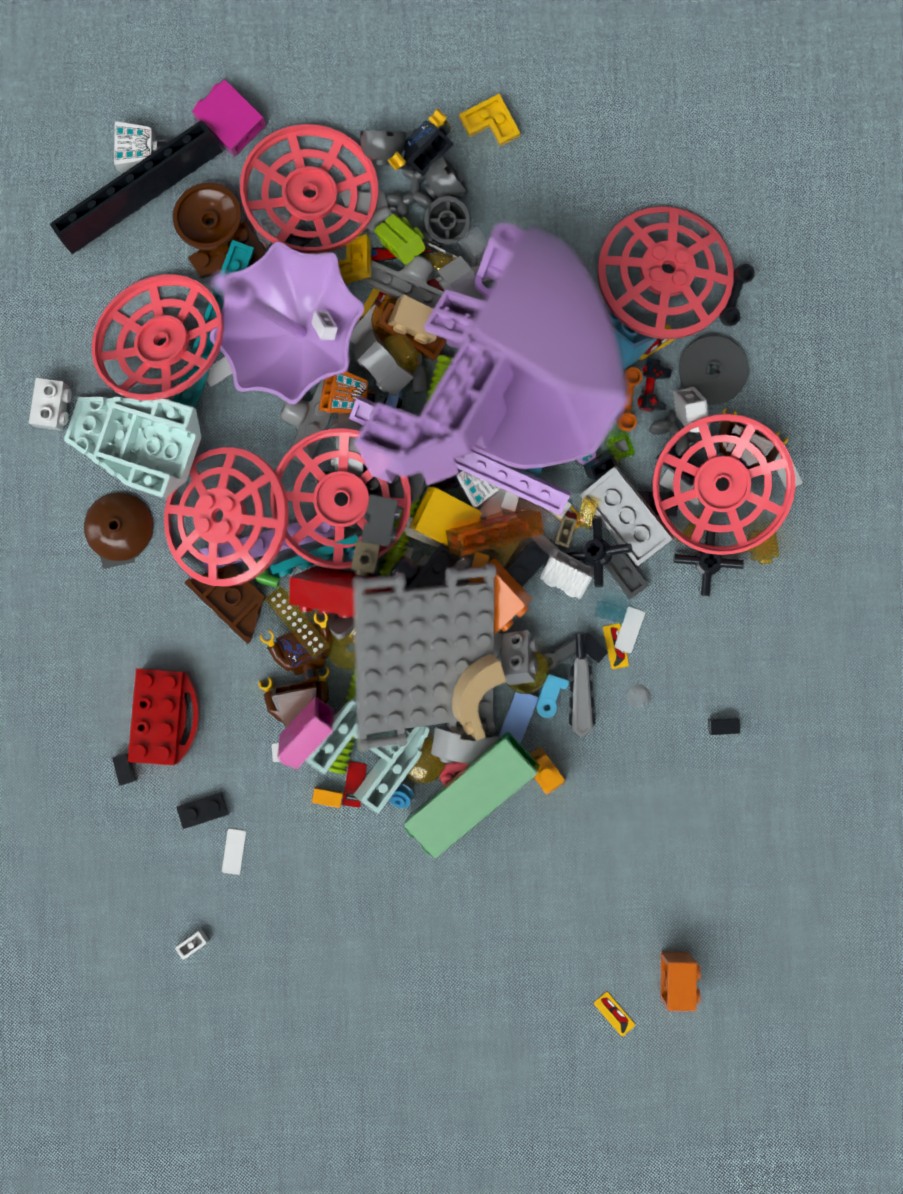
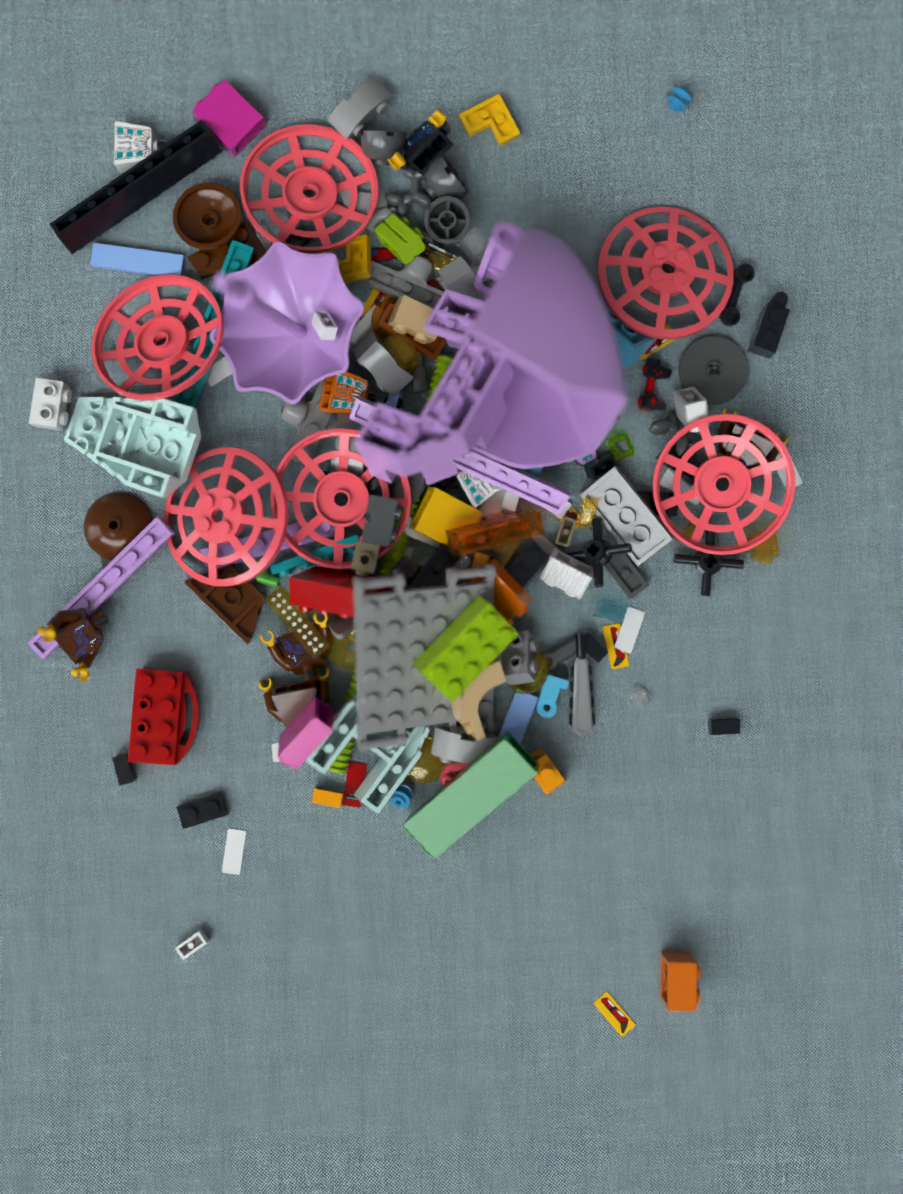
orange bar [616,367,643,432] -> none
none -> lavender tile [28,516,175,660]
none -> reddish brown torso [37,608,109,682]
none -> light blue tile [90,243,185,276]
none -> light grey brick [327,76,392,140]
none -> lime brick [412,595,519,703]
none -> dark azure wheel [666,86,692,112]
none -> black brick [748,292,790,359]

